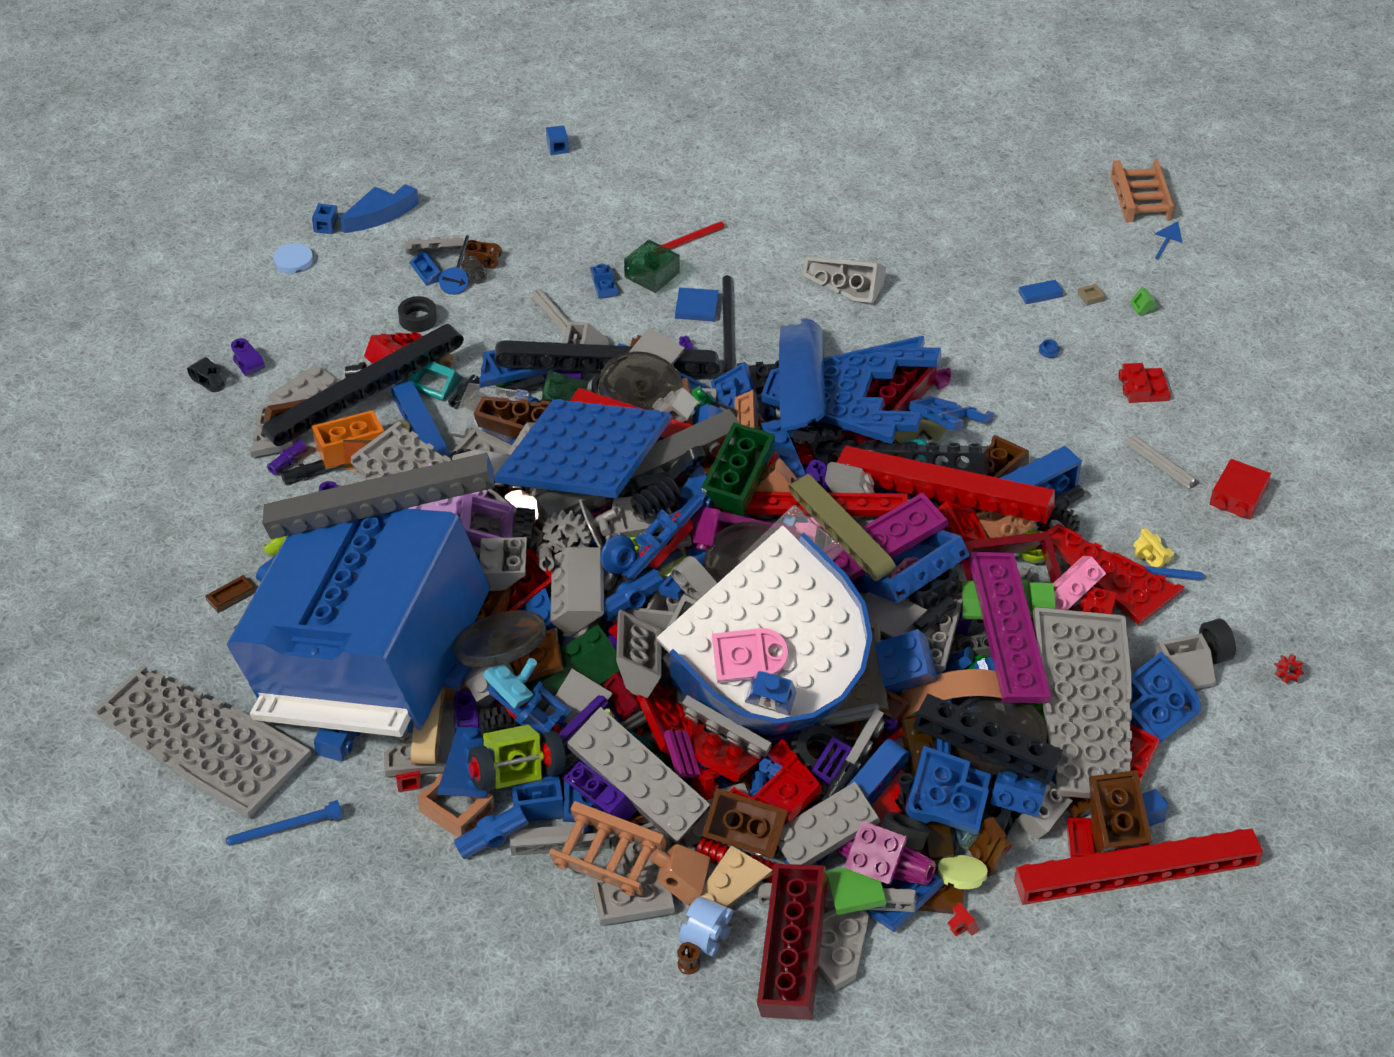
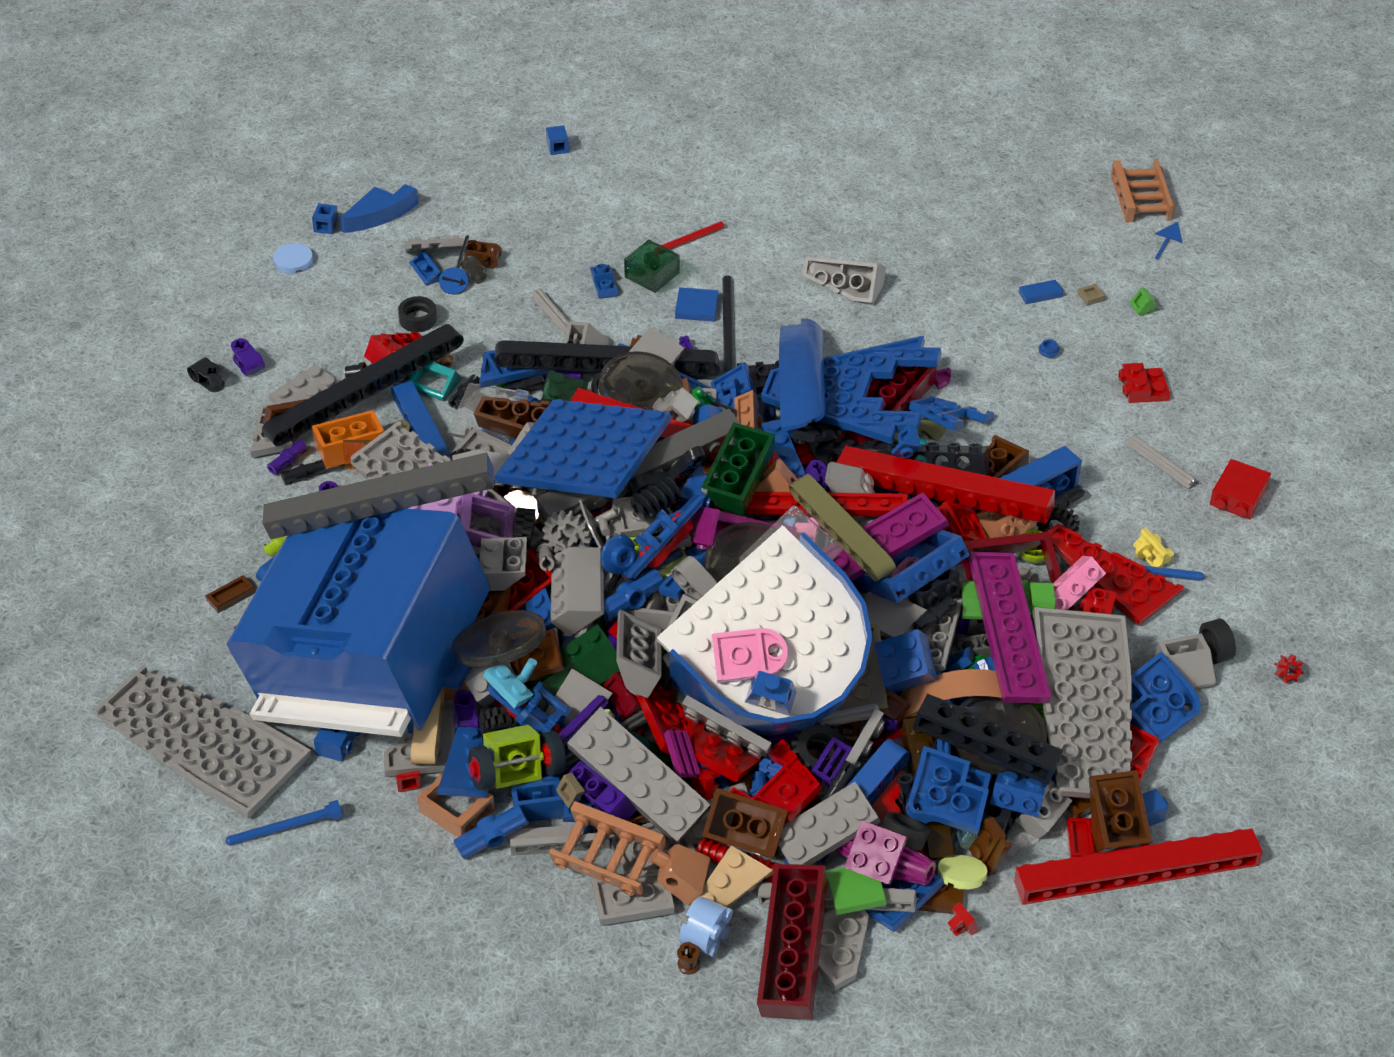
none -> dark tan tile [556,773,585,808]
none -> blue bracket [891,424,921,458]

